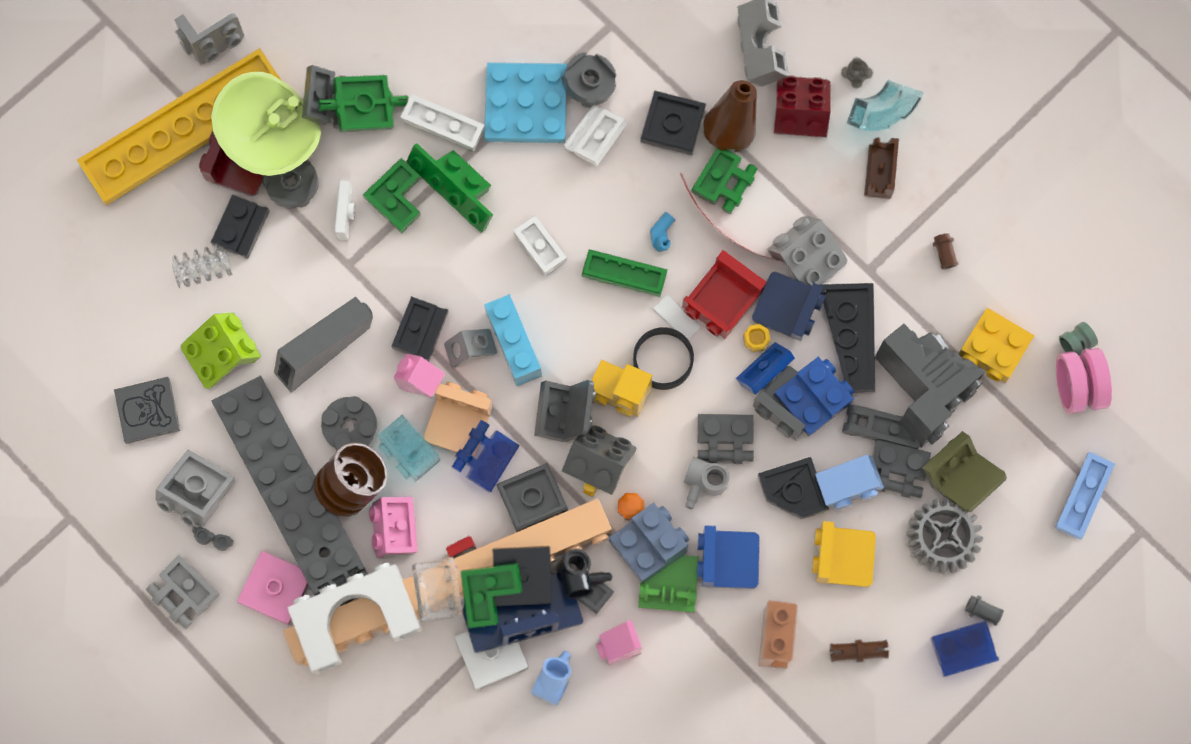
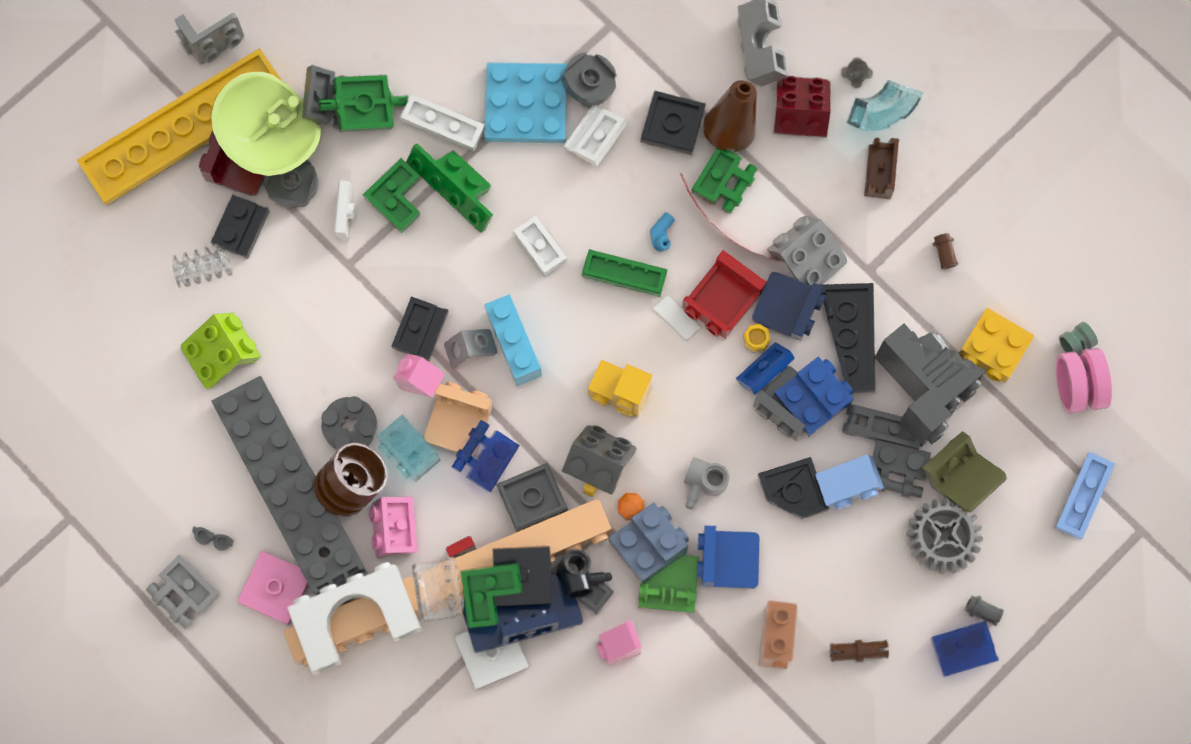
dark grey tile [114,377,181,444] -> none
light grey plate [155,449,235,528] -> none
dark grey slope [274,296,373,392] -> none
light blue piece [531,651,571,706] -> none
dark grey bracket [534,380,596,442] -> none
black tyre [633,327,694,390] -> none
dark grey plate [697,414,754,464] -> none
yellow bracket [812,521,876,587] -> none

